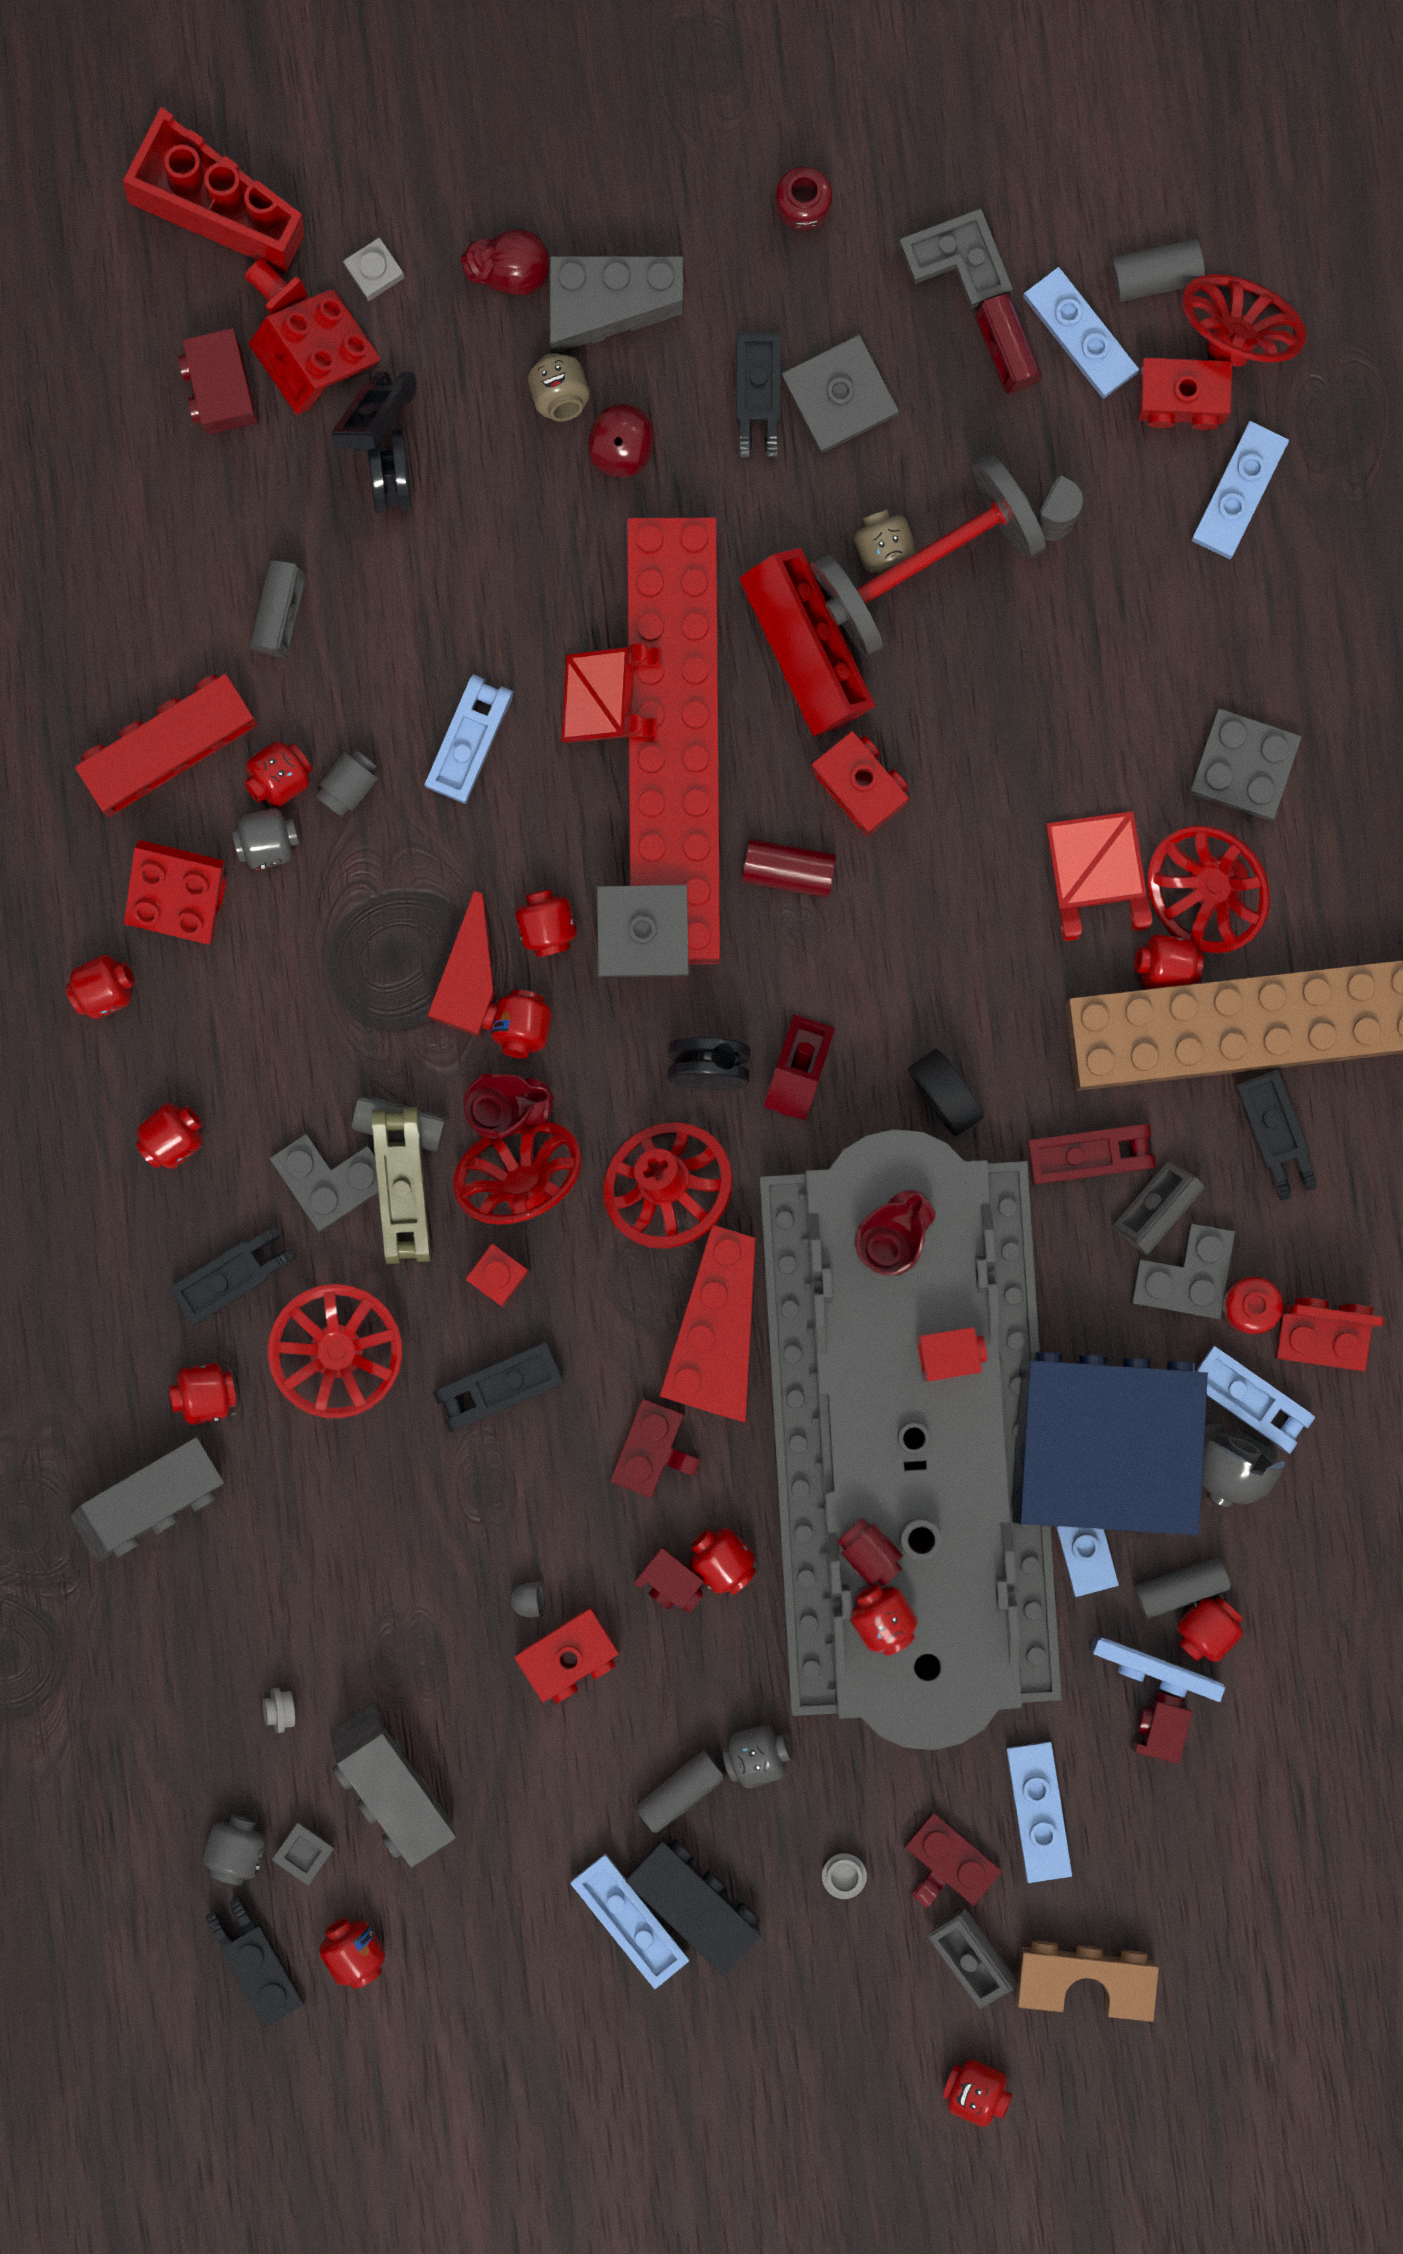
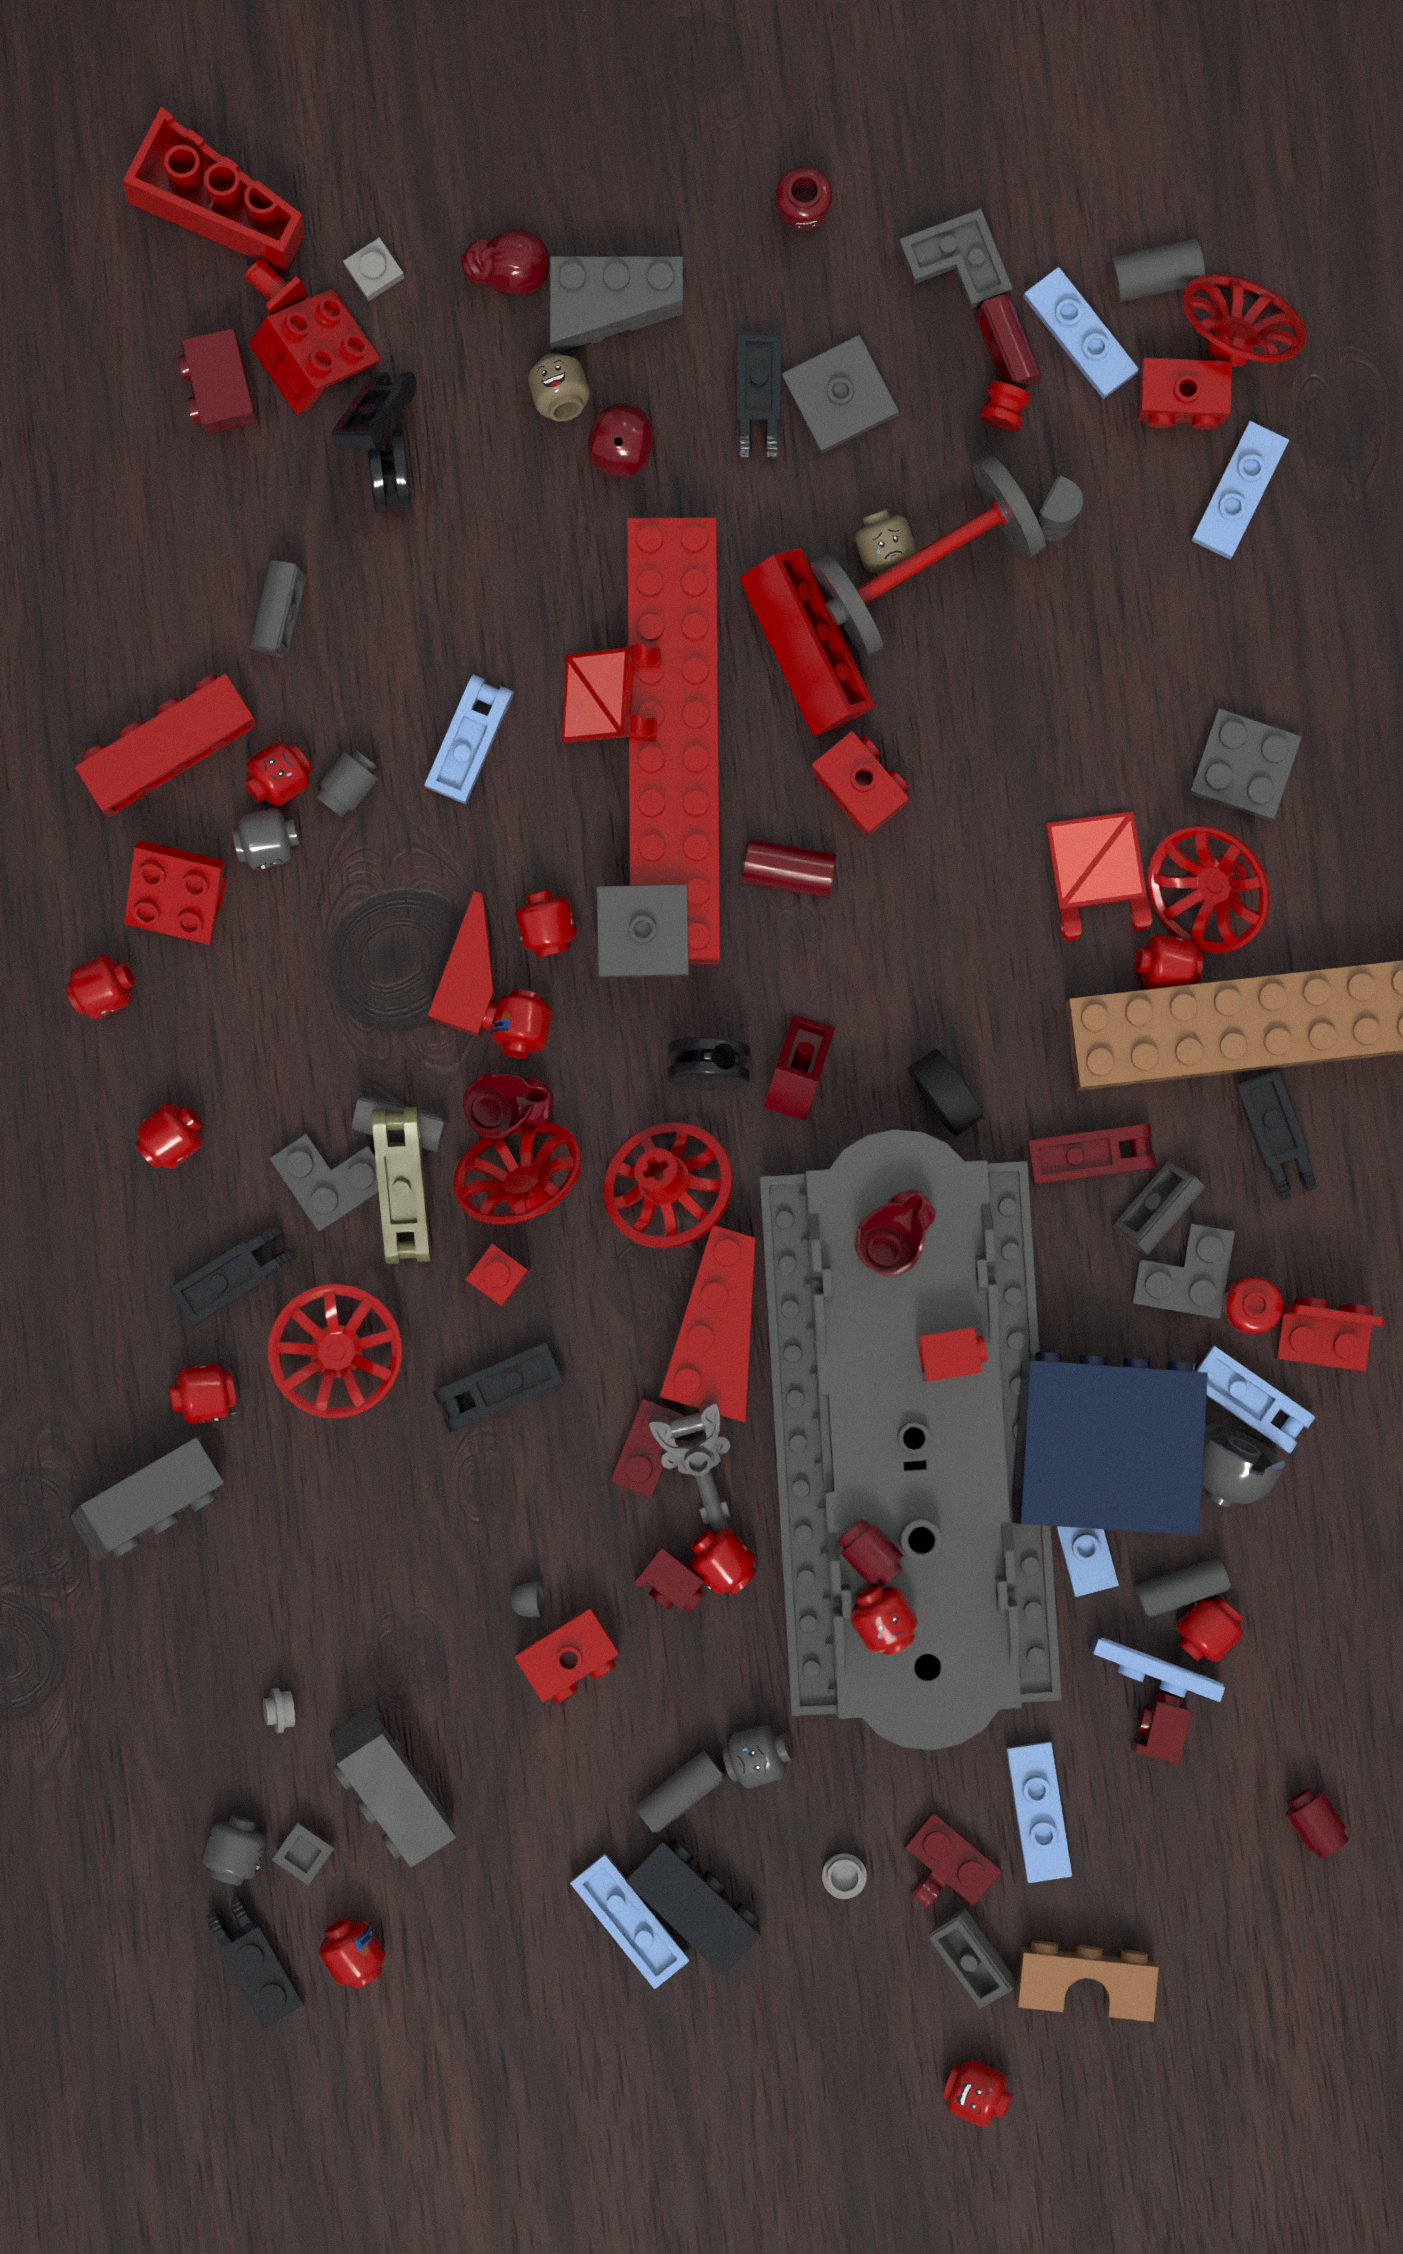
none -> dark grey piece [649,1398,730,1533]
none -> red wheel [979,382,1031,432]
none -> dark red brick [1285,1788,1349,1859]

